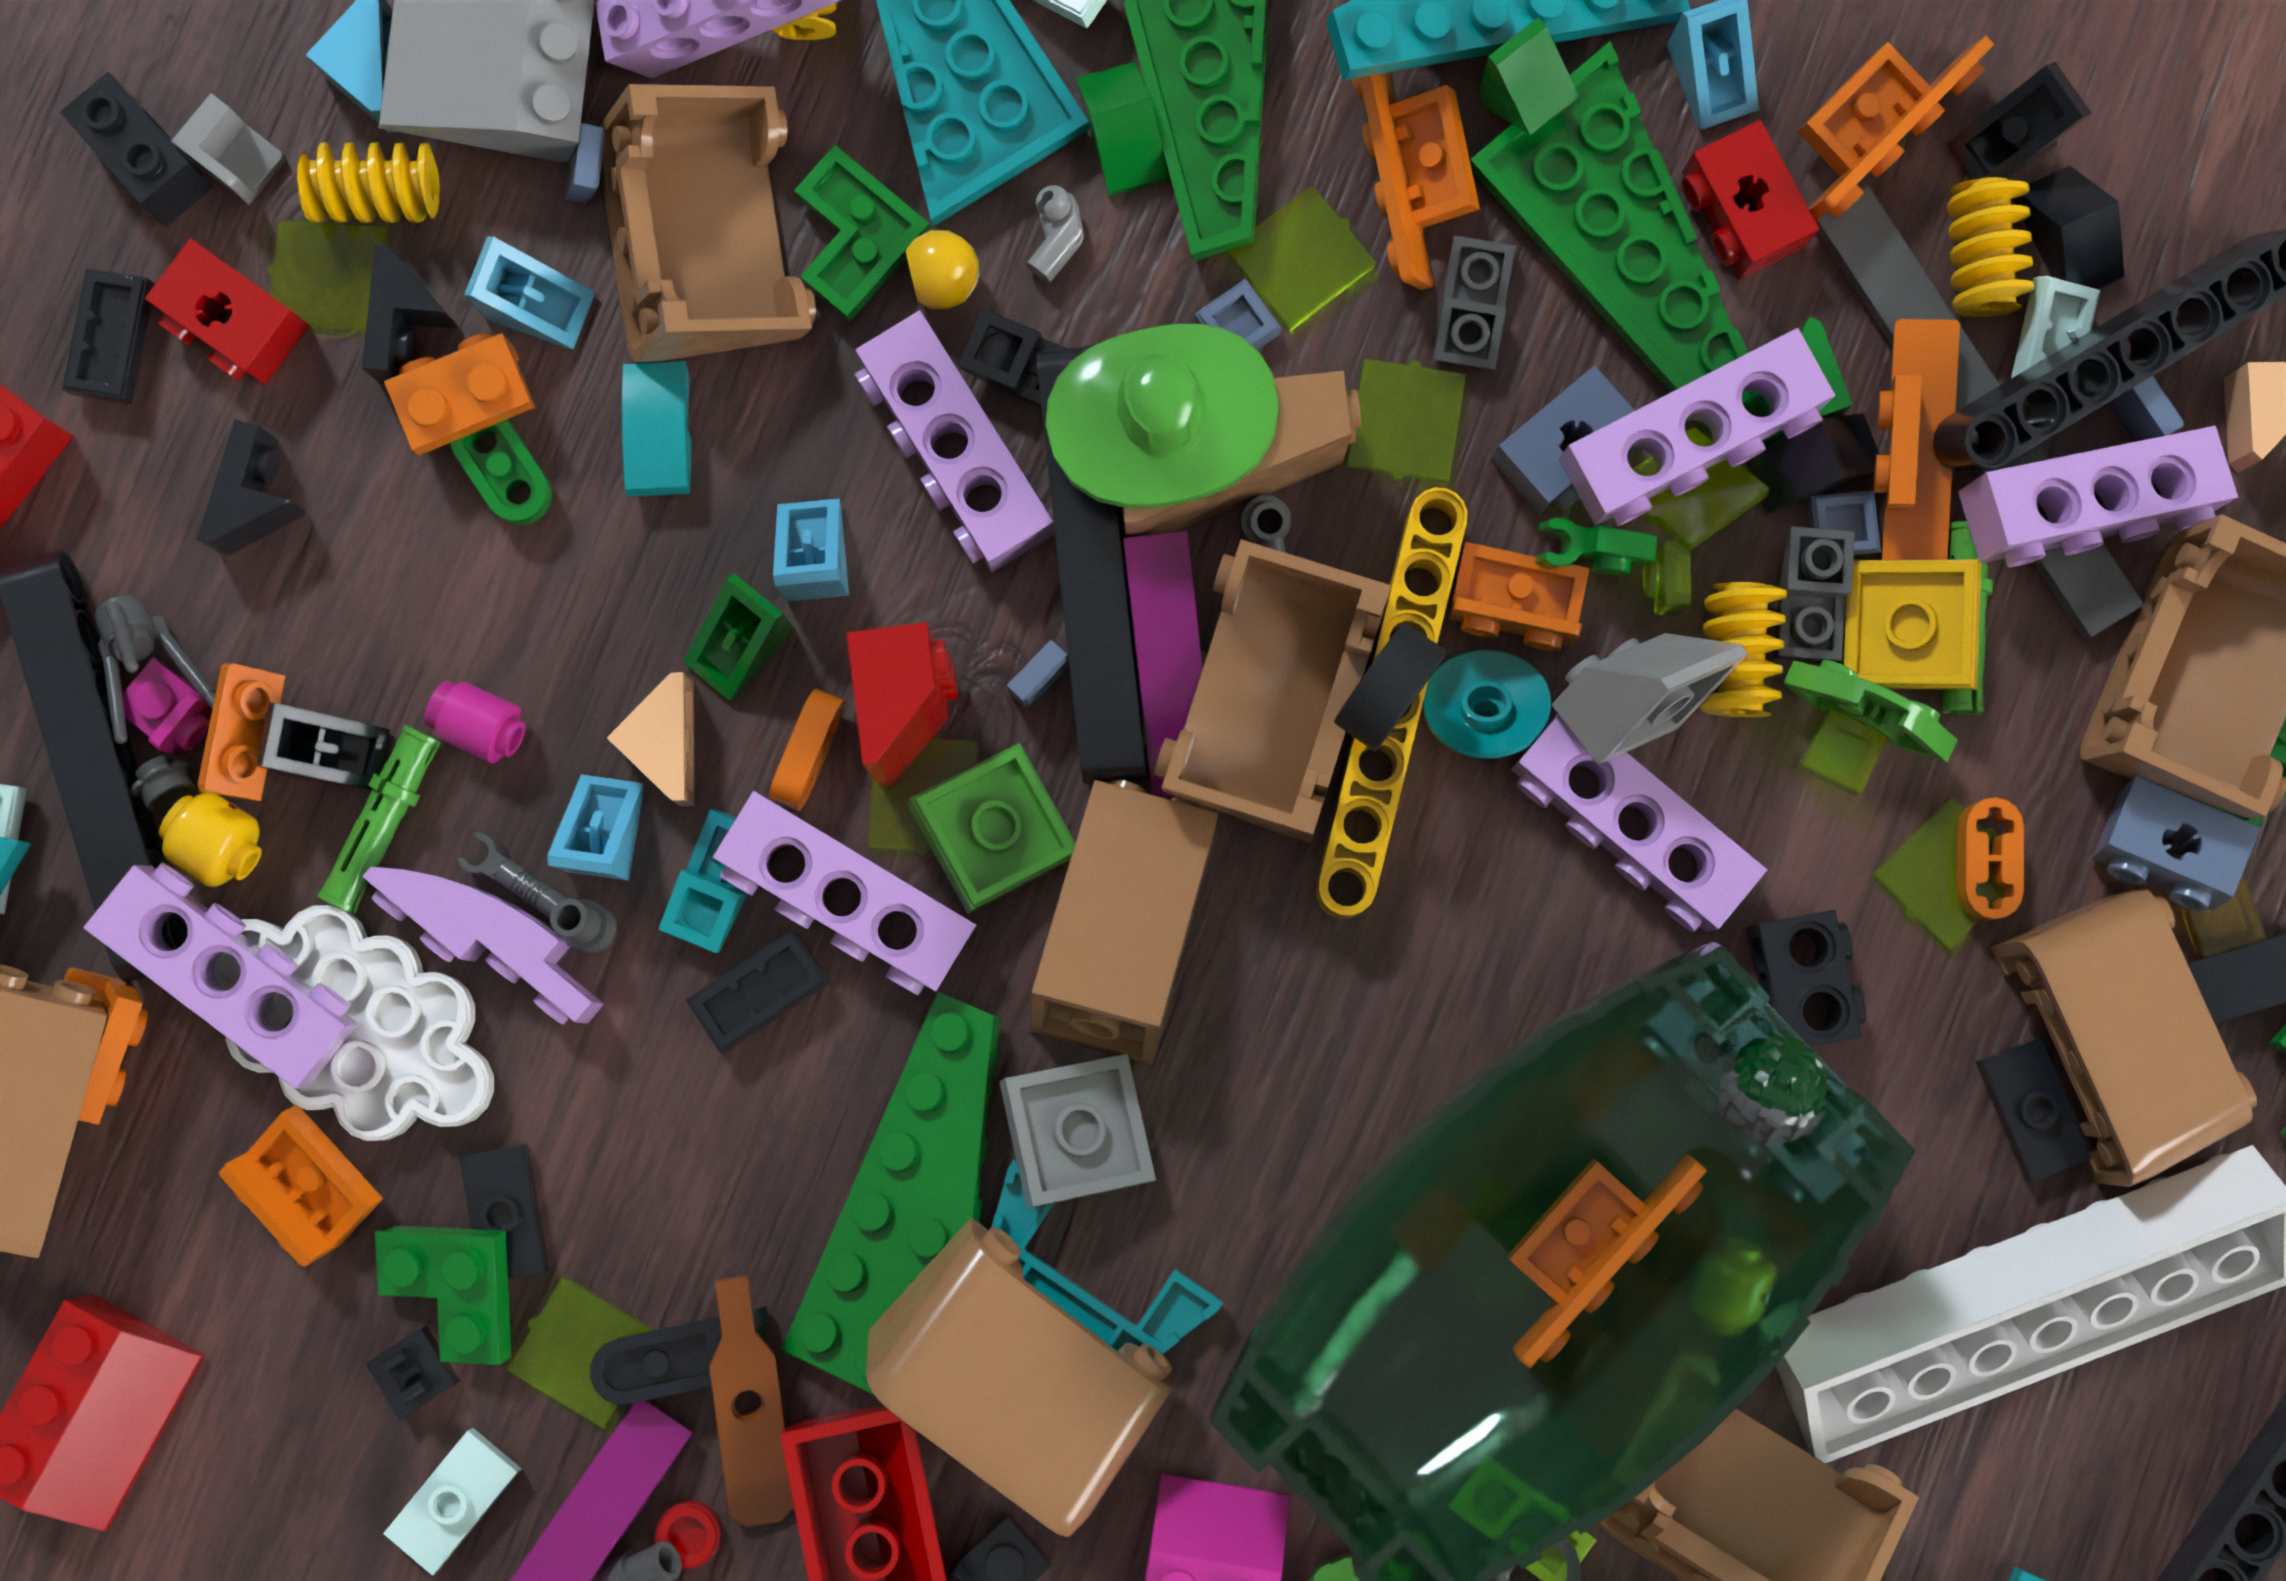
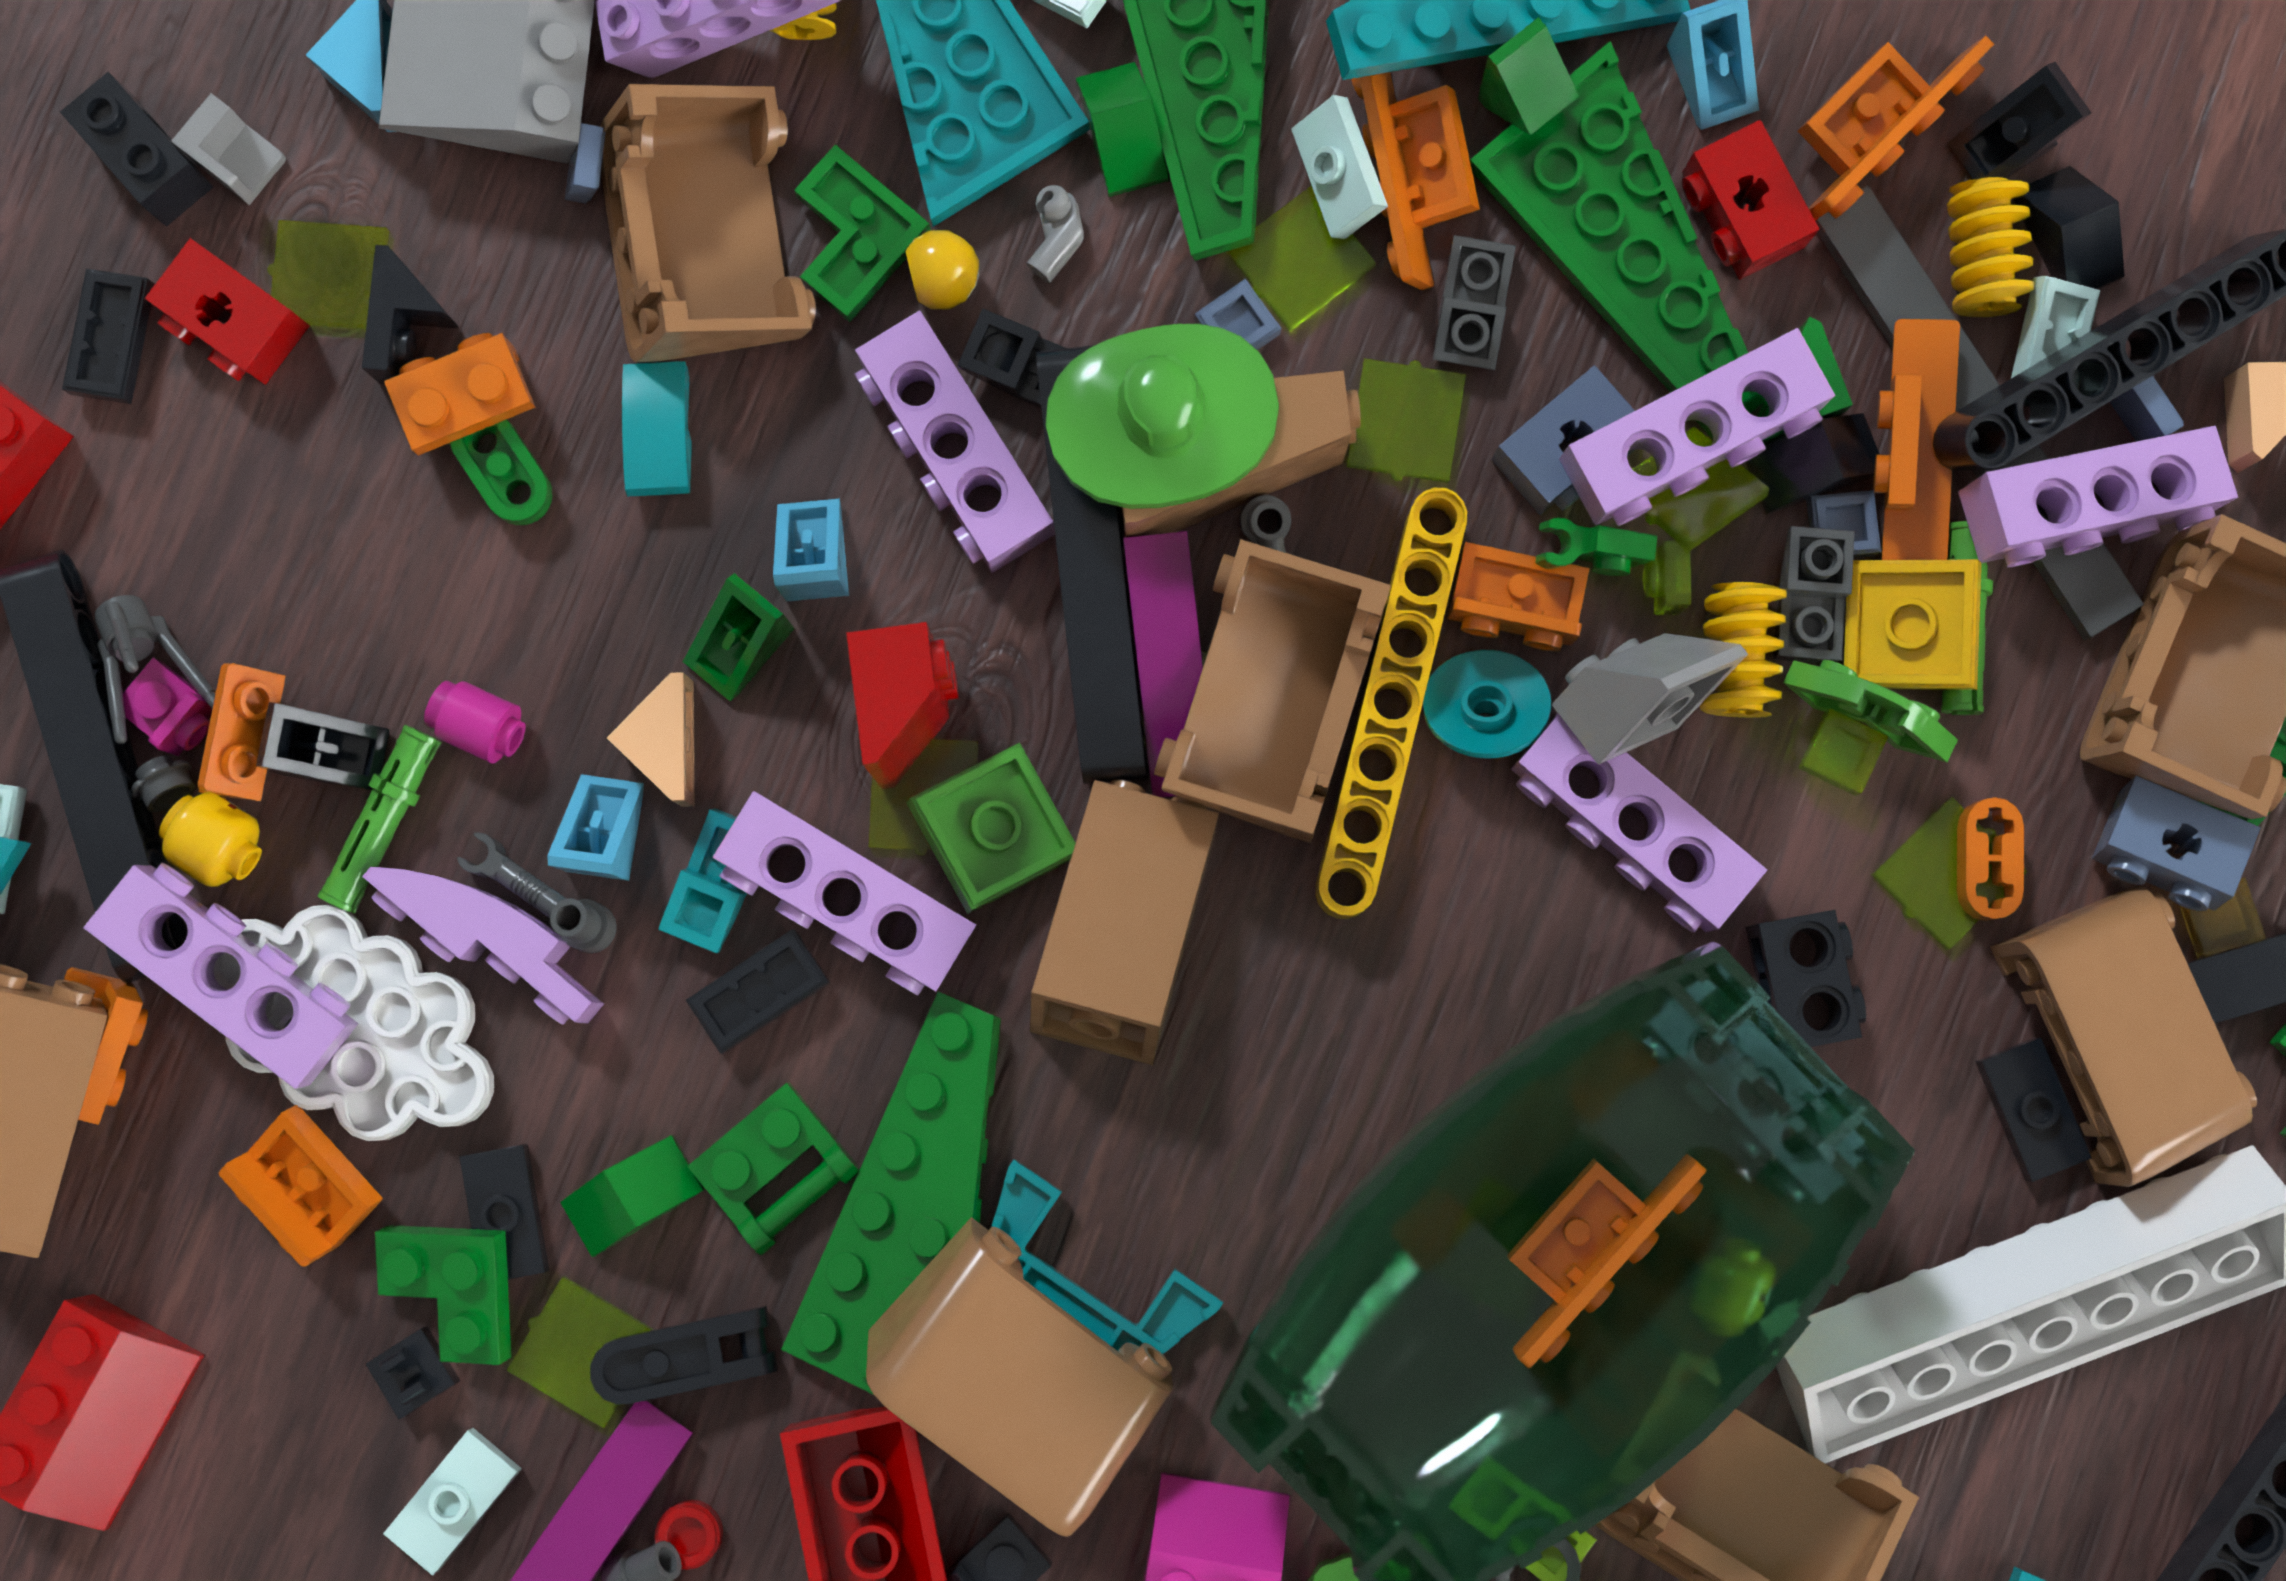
black slope [197,419,306,555] -> none
yellow piece [297,142,440,223] -> none
medium azure slope [464,236,596,349] -> none
dark orange piece [709,1275,794,1527] -> none
orange beam [769,689,846,812] -> none
light grey hinge [999,1054,1156,1209] -> none
sand blue tile [1007,640,1069,709] -> none
black tyre [1334,623,1446,751] -> none
dark green piece [1716,1034,1828,1146] -> none
none -> green slope [560,1135,705,1258]
none -> green plate [687,1083,860,1256]
none -> light aqua plate [1291,95,1388,239]

